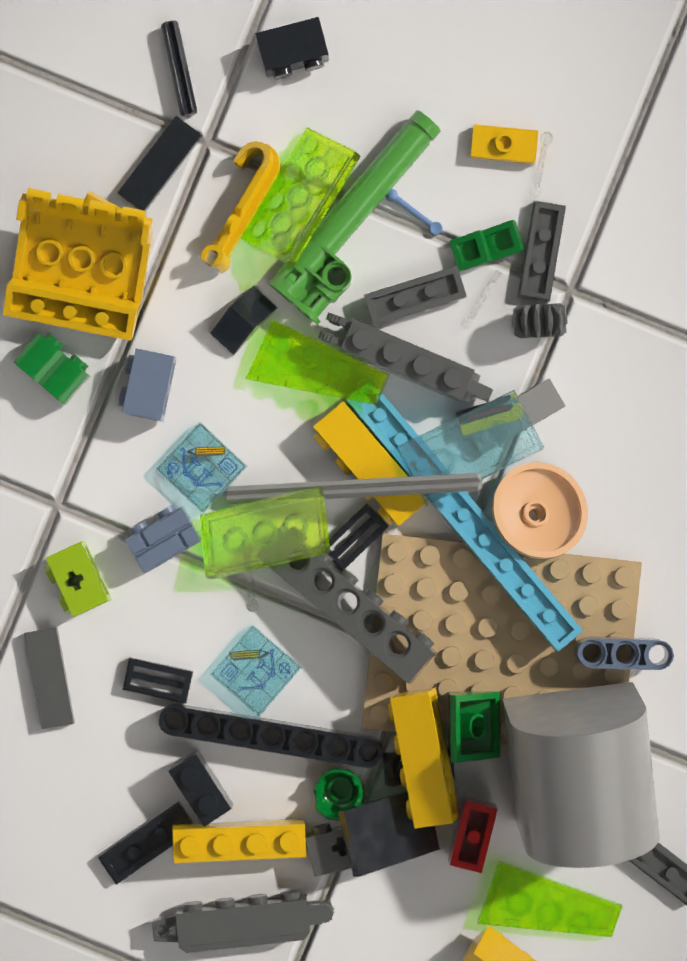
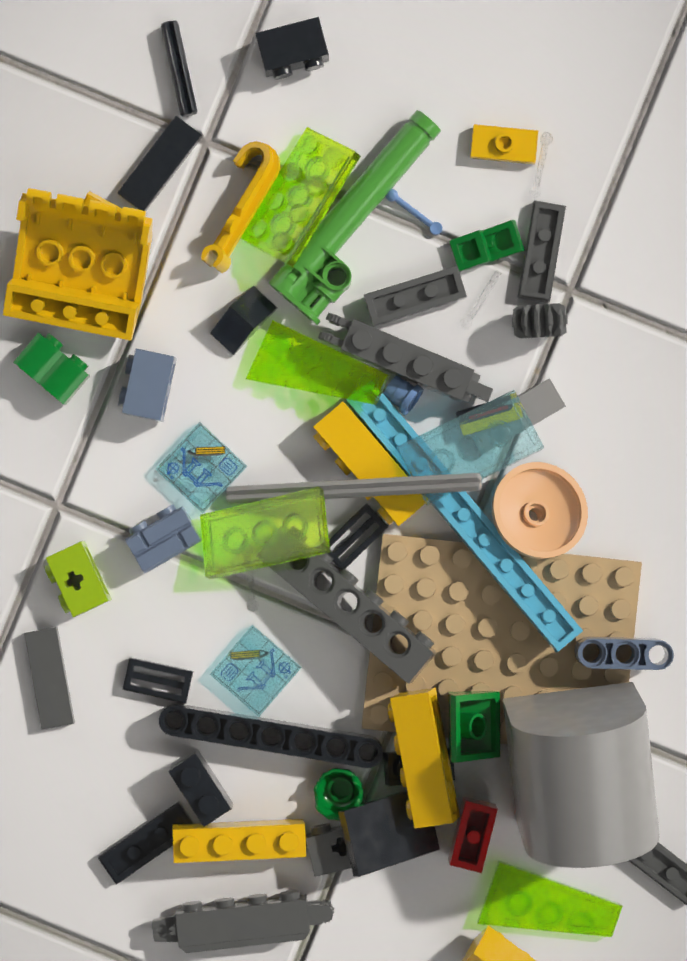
none -> medium blue piece [383,375,424,415]

